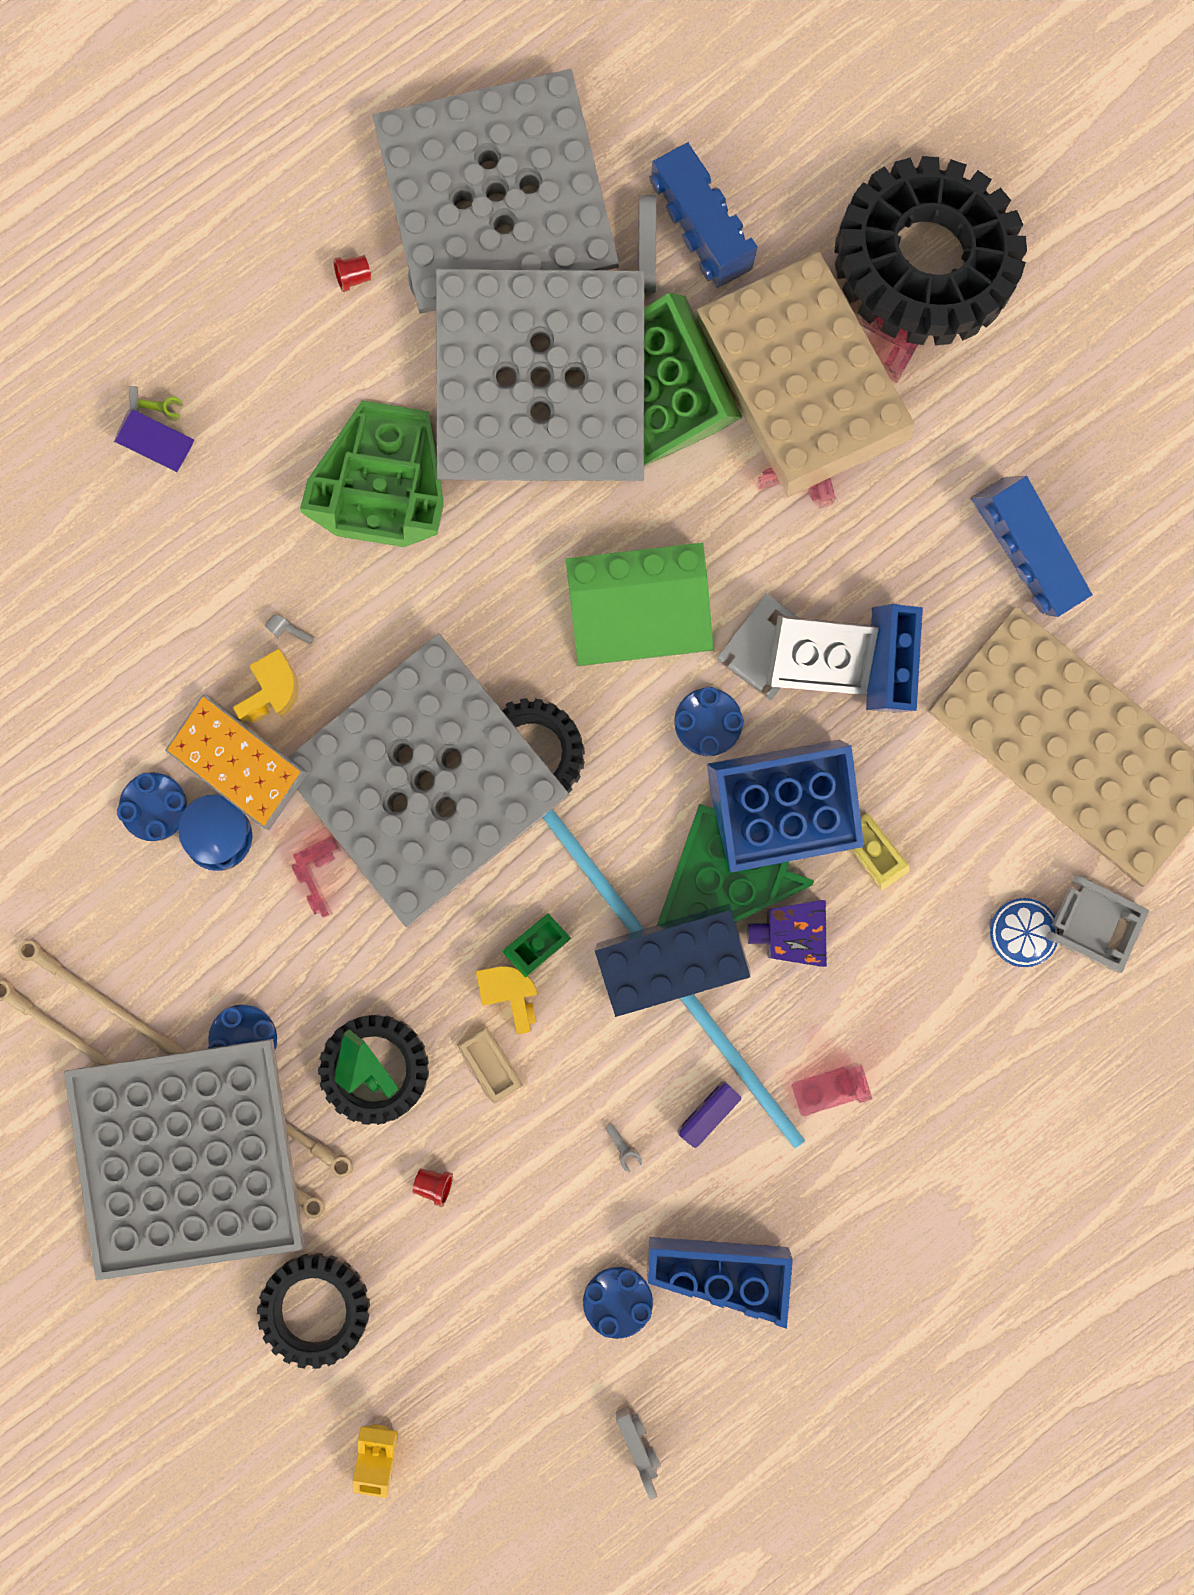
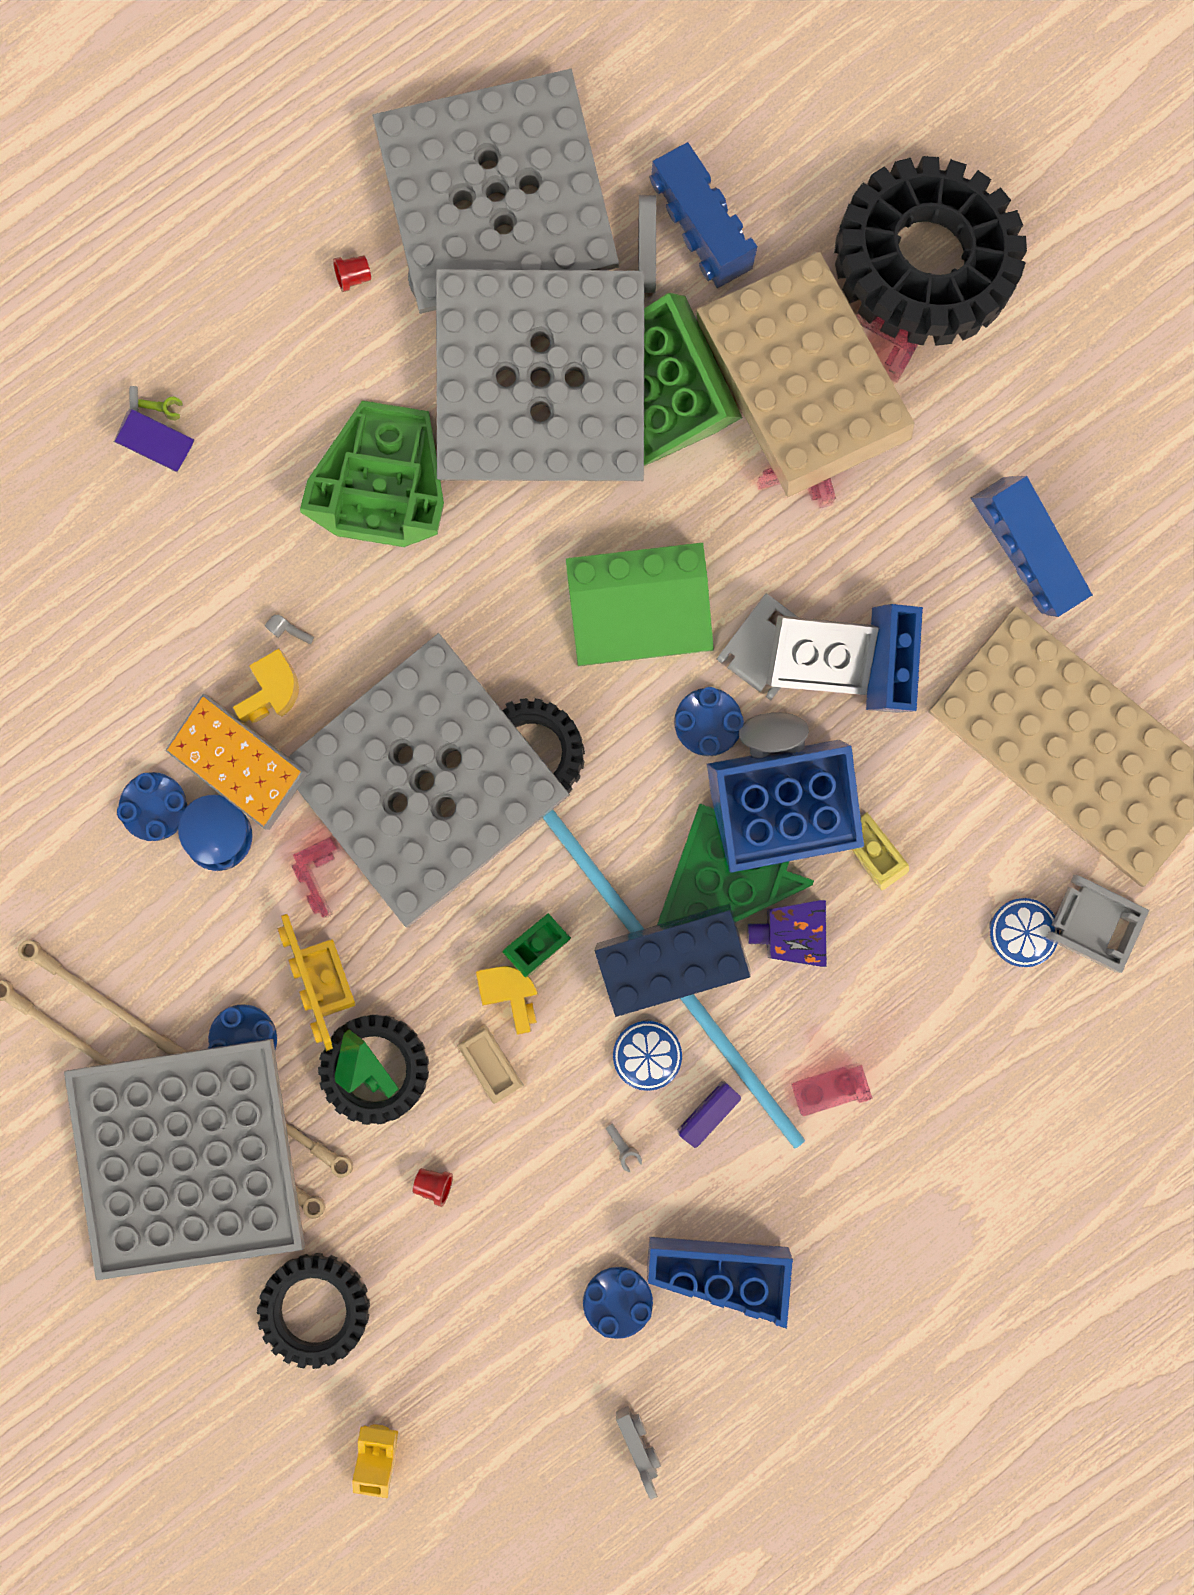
none -> yellow bracket [277,913,355,1051]
none -> dish [613,1021,682,1091]
none -> light grey dish [739,712,809,758]

